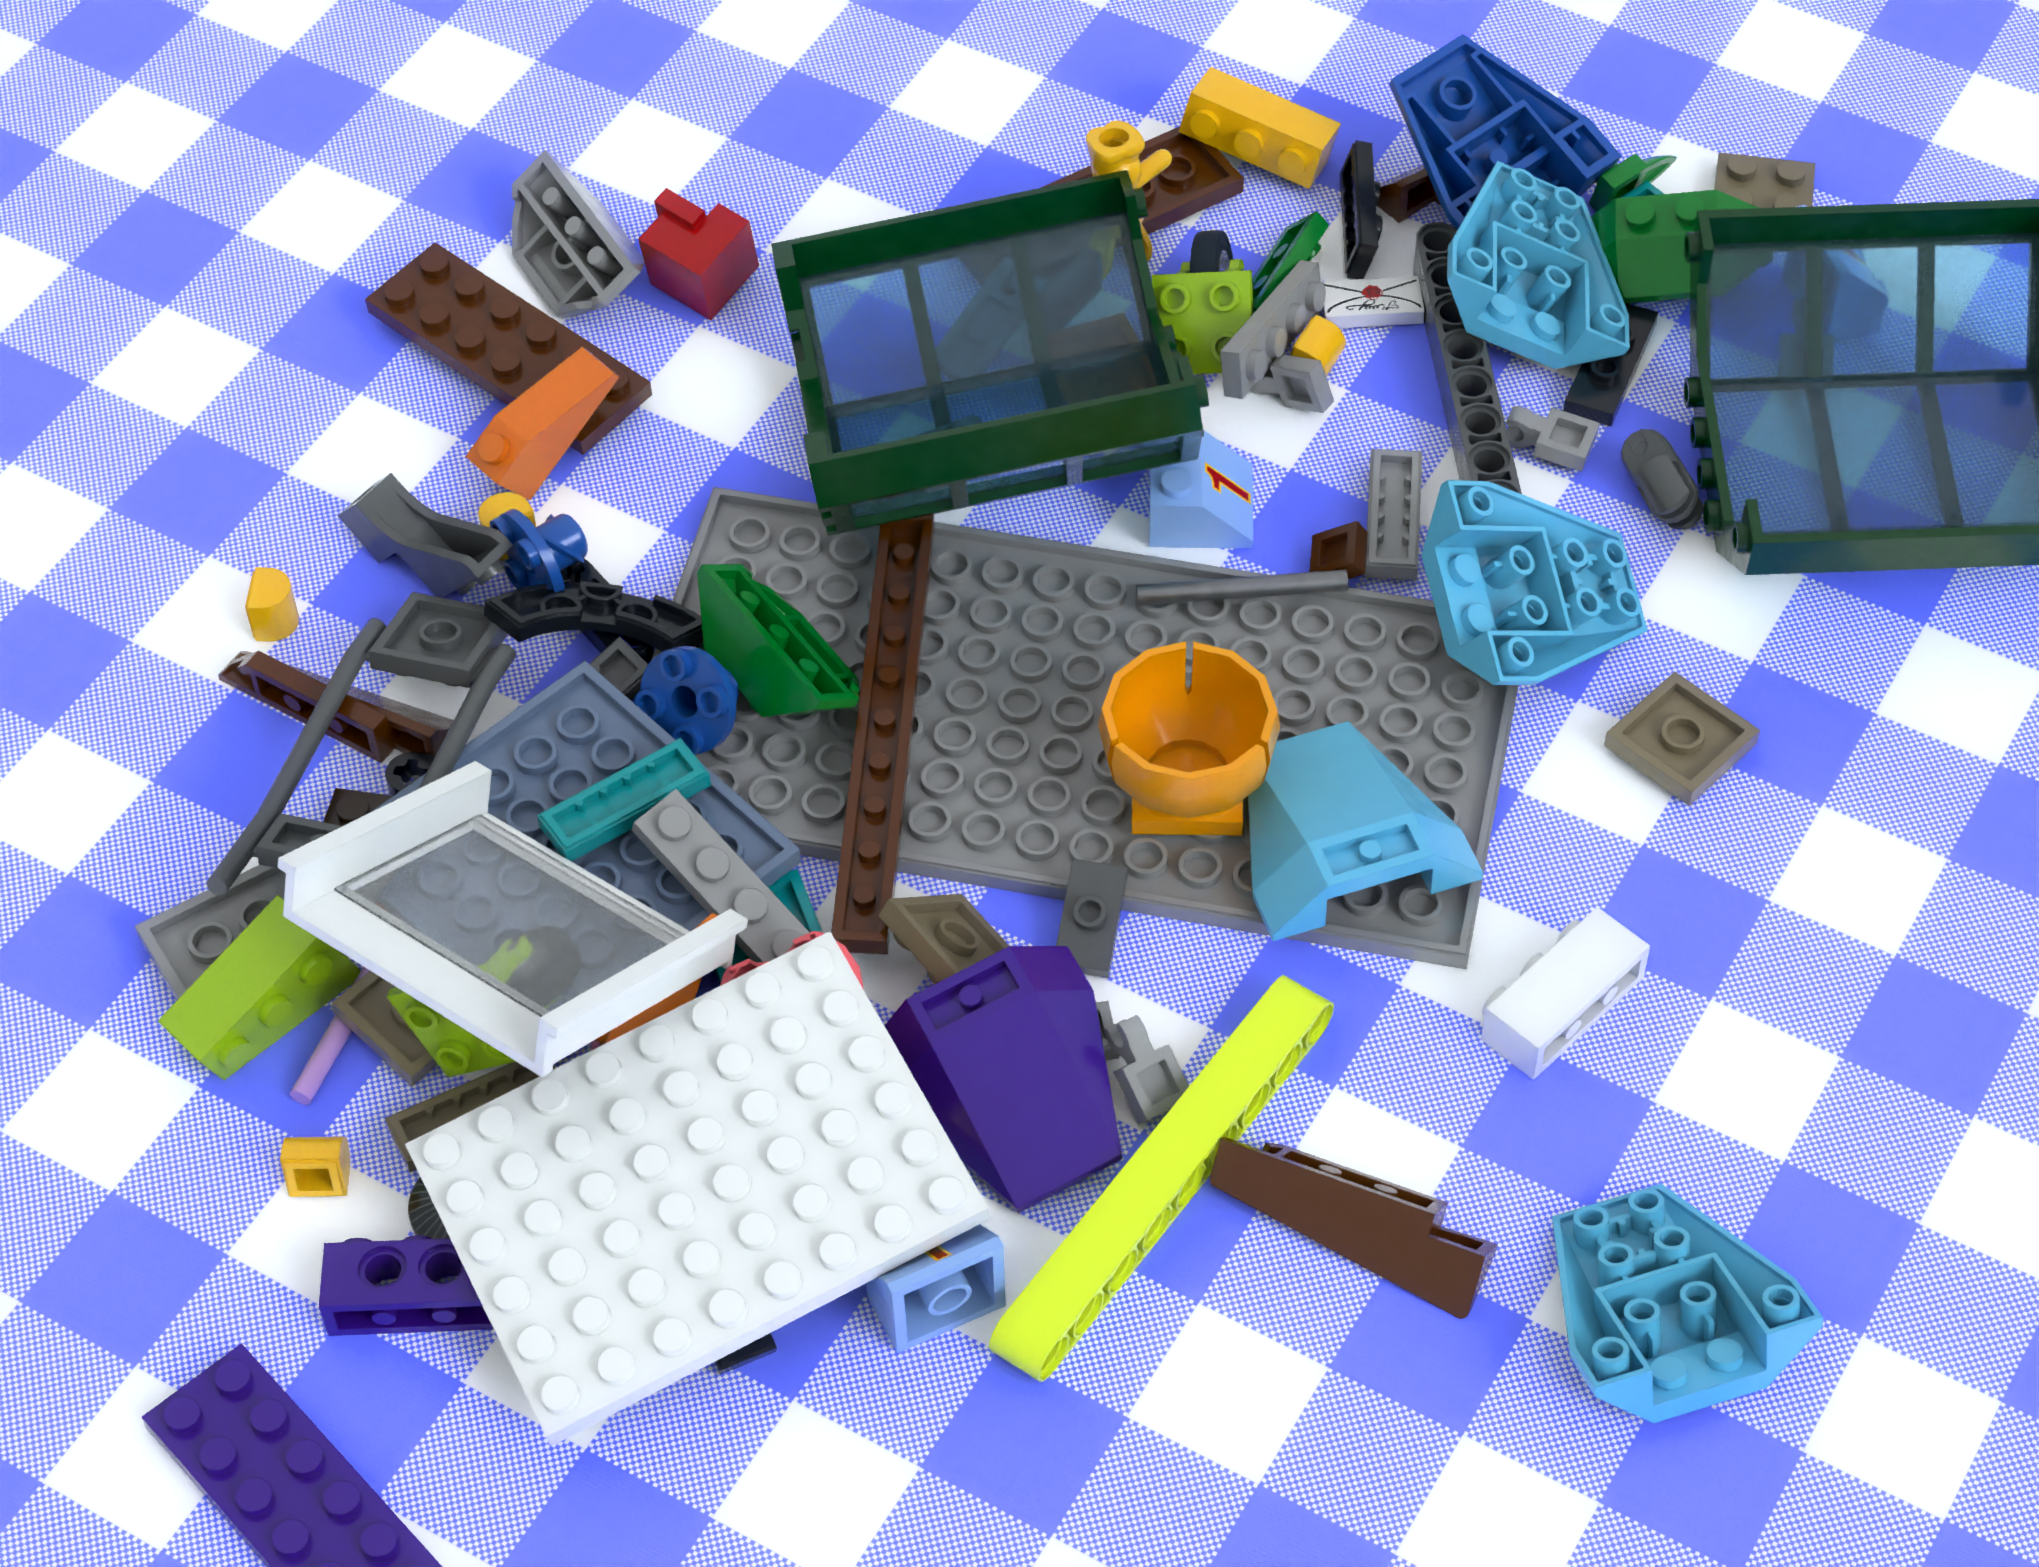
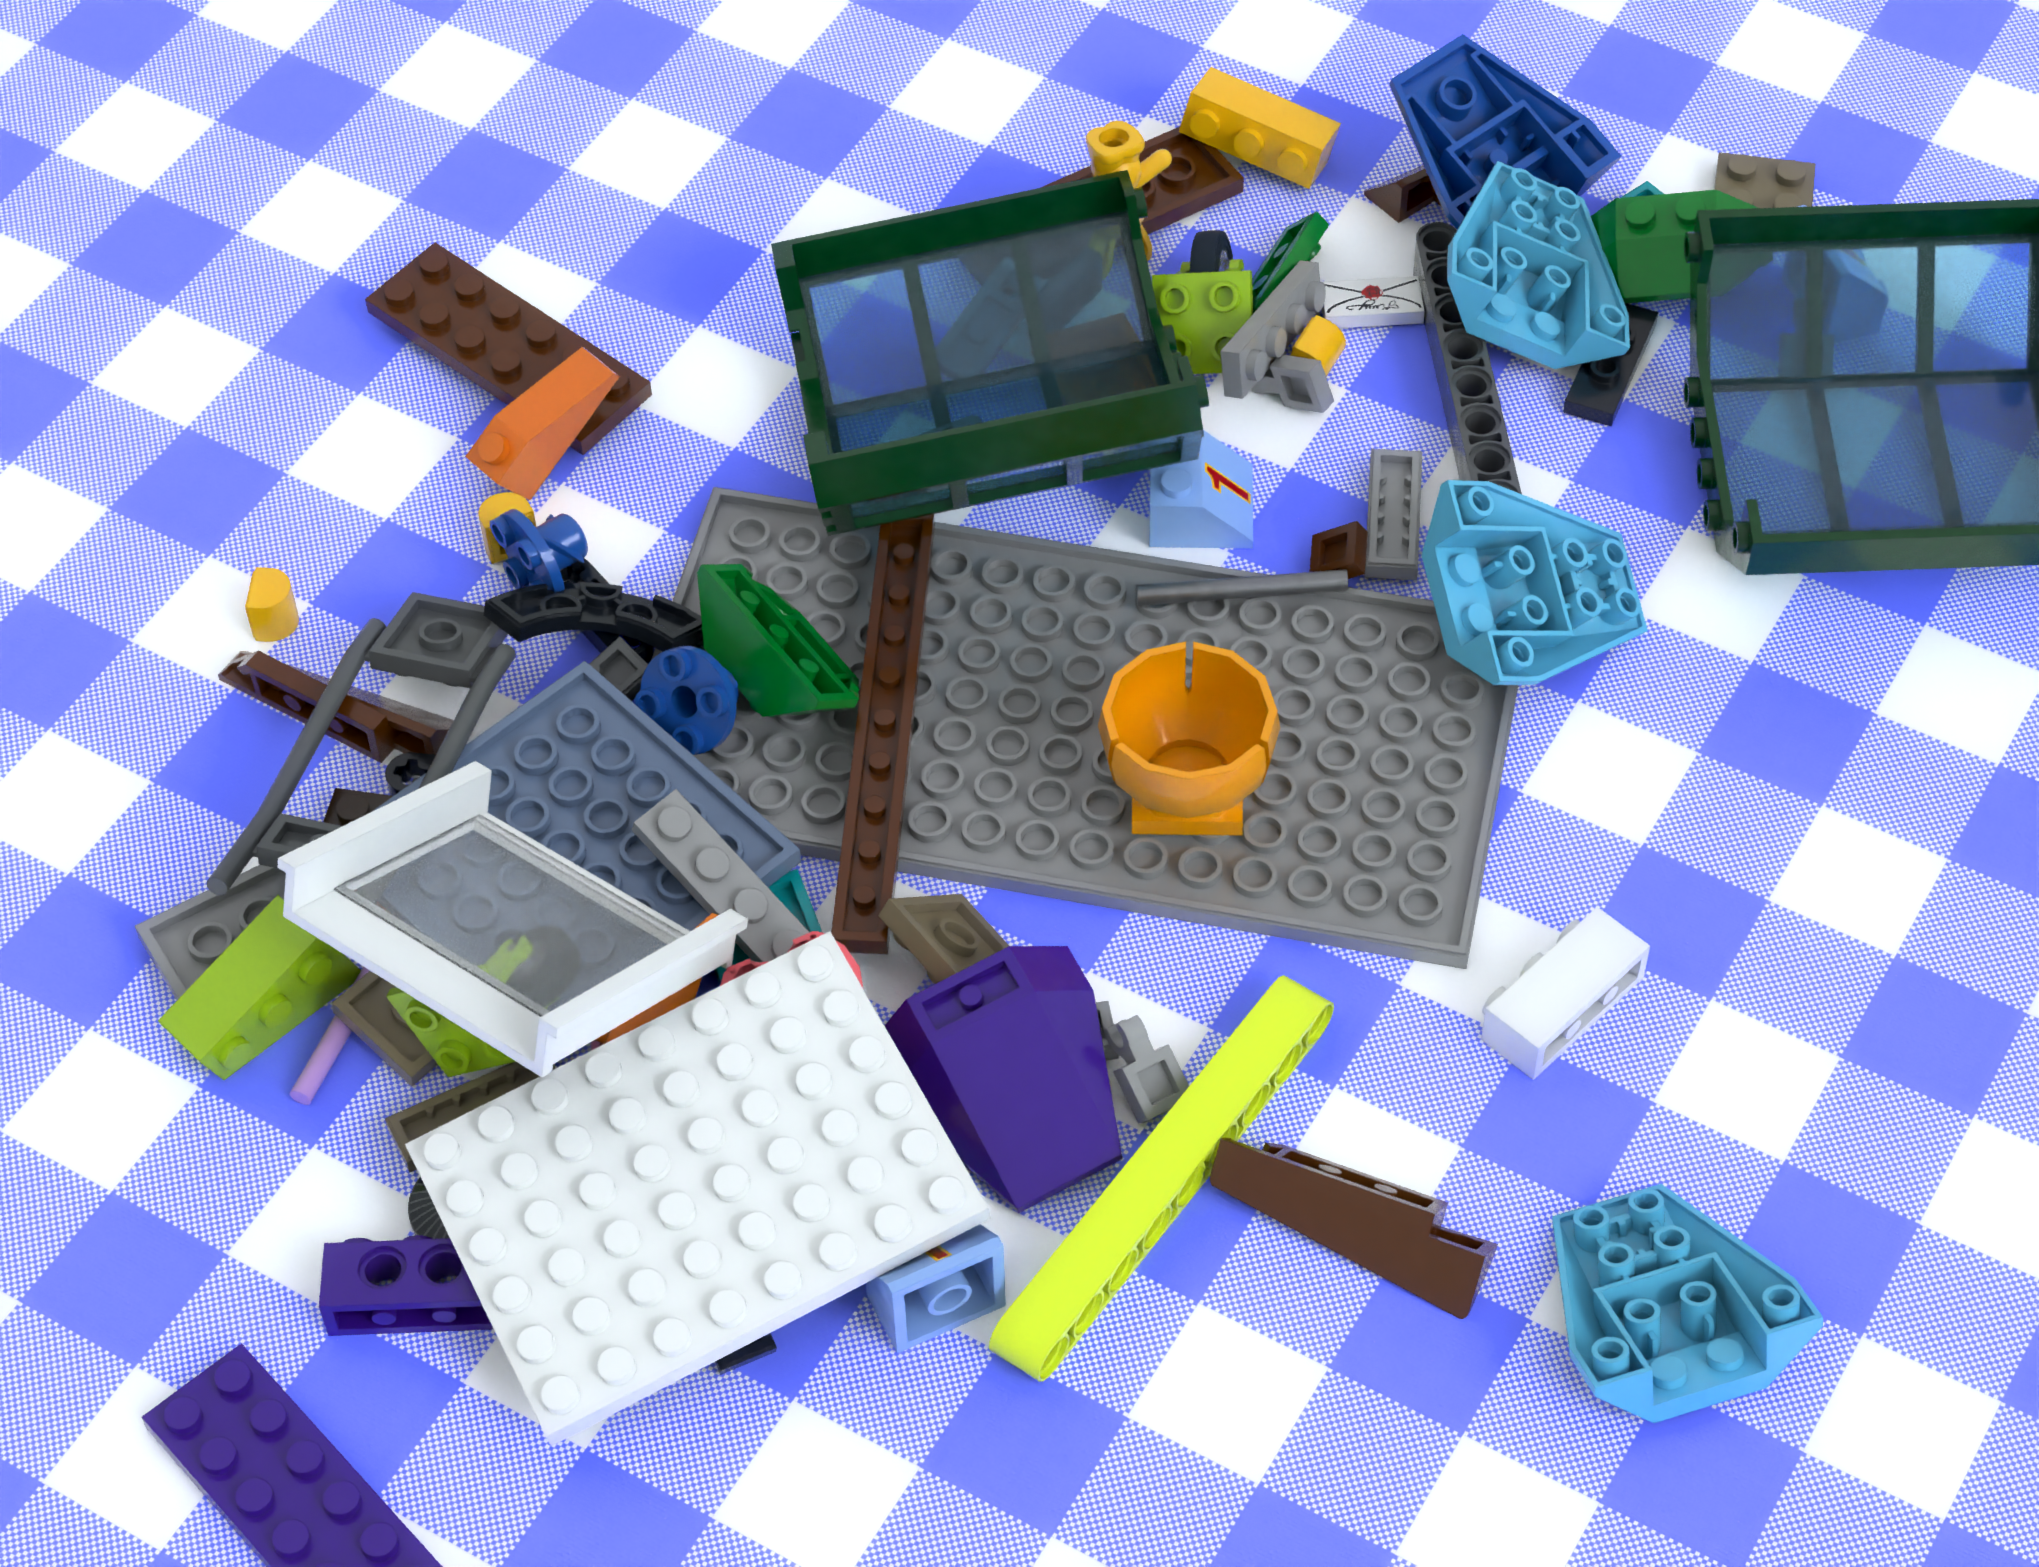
yellow brick [280,1136,350,1197] -> none
dark grey arch [338,473,513,598] -> none
light grey wedge [512,150,645,319] -> none
teal plate [537,738,711,862] -> none
red plate [638,188,759,320] -> none
dark grey plate [1056,859,1128,978] -> none
medium azure wedge [1248,721,1483,941] -> none
black plate [1340,140,1383,279] -> none
light grey plate [1506,406,1600,472] -> none
green plate [1589,153,1677,212] -> none
dark tan plate [1604,671,1760,806] -> none
dark grey arm [1620,429,1703,530] -> none

